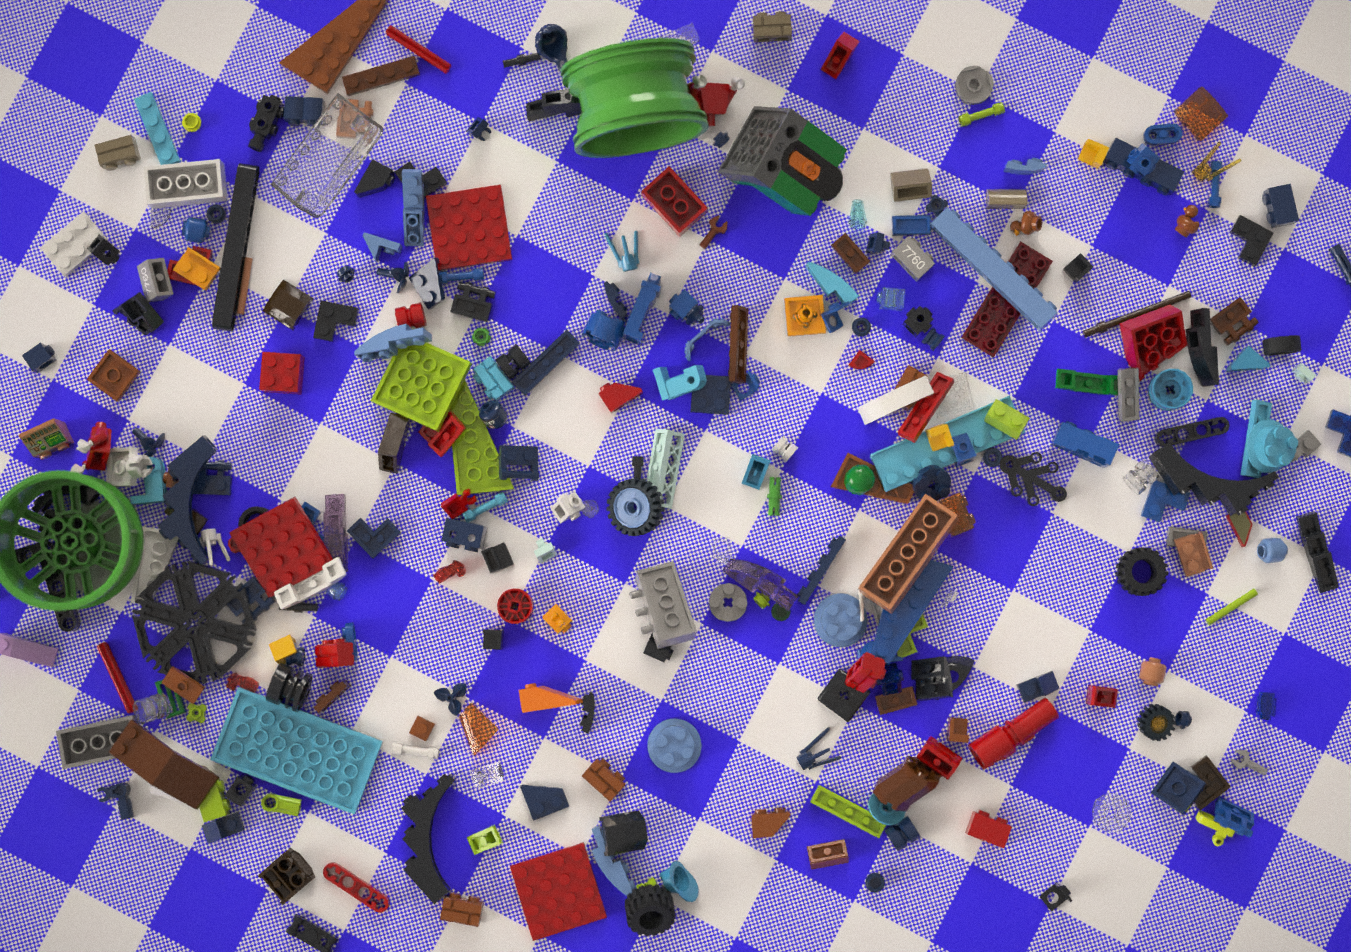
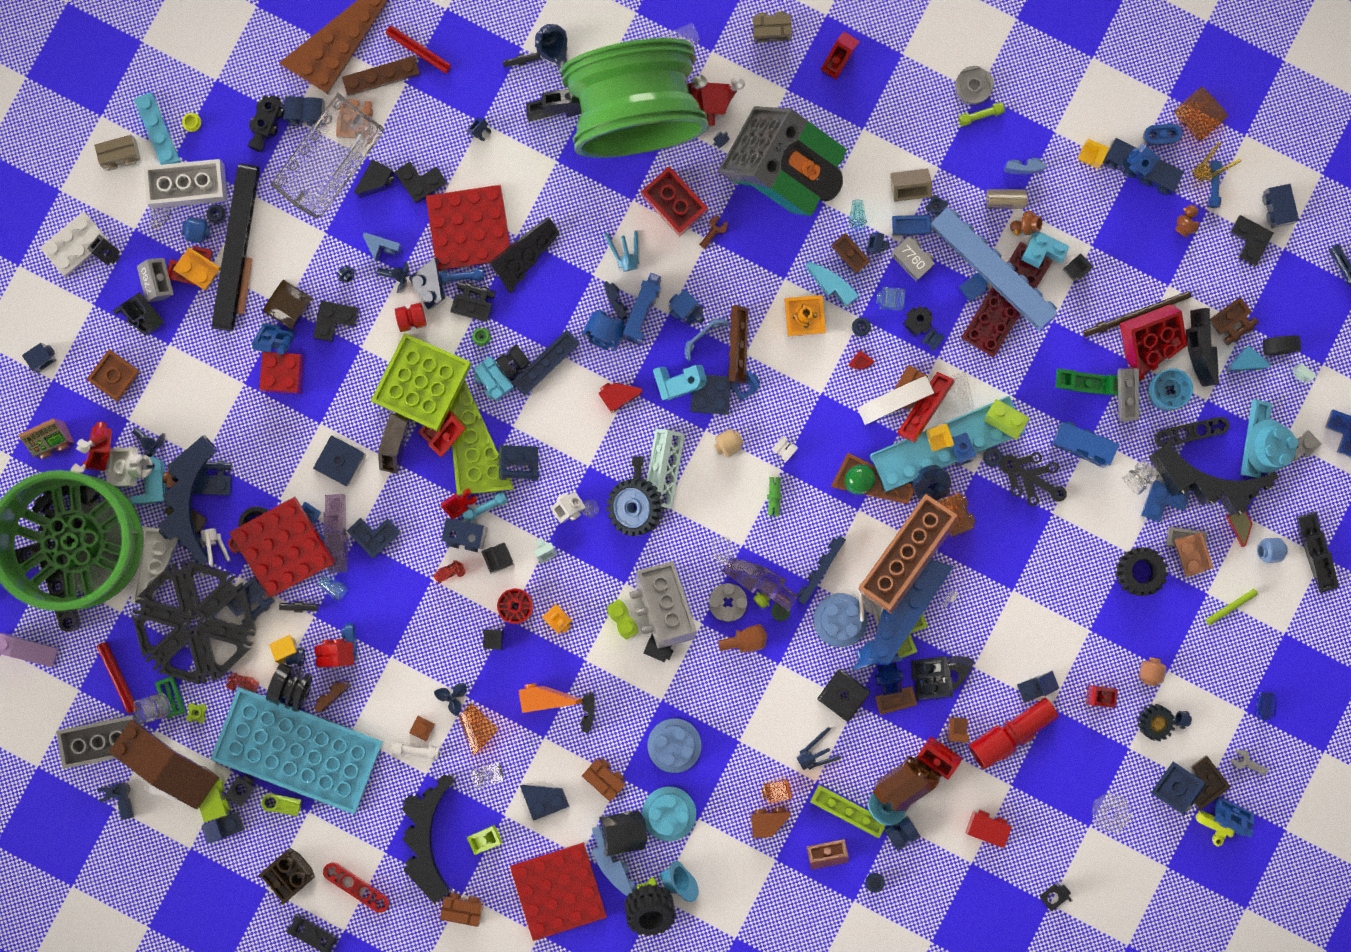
dark orange plate [161,666,205,704] -> none
white slope [274,557,347,610] -> none
medium blue slope [354,324,432,362] -> none
medium blue slope [402,169,425,246] -> none
dark blue head [479,401,507,429] -> none
dark azure slope [742,454,771,490] -> none
blue bracket [821,301,850,333] -> none
red brick [845,652,886,693] -> none
none -> blue plate [252,323,295,355]
none -> dark blue plate [313,435,366,487]
none -> black wing [488,217,560,294]
none -> lime brick [607,599,639,640]
none -> medium azure piece [642,786,696,841]
none -> tan head [714,429,744,457]
none -> dark orange piece [718,624,768,653]
none -> clear orange slope [761,777,793,803]
none -> blue tile [958,273,987,302]
none -> medium azure plate [1021,231,1069,268]

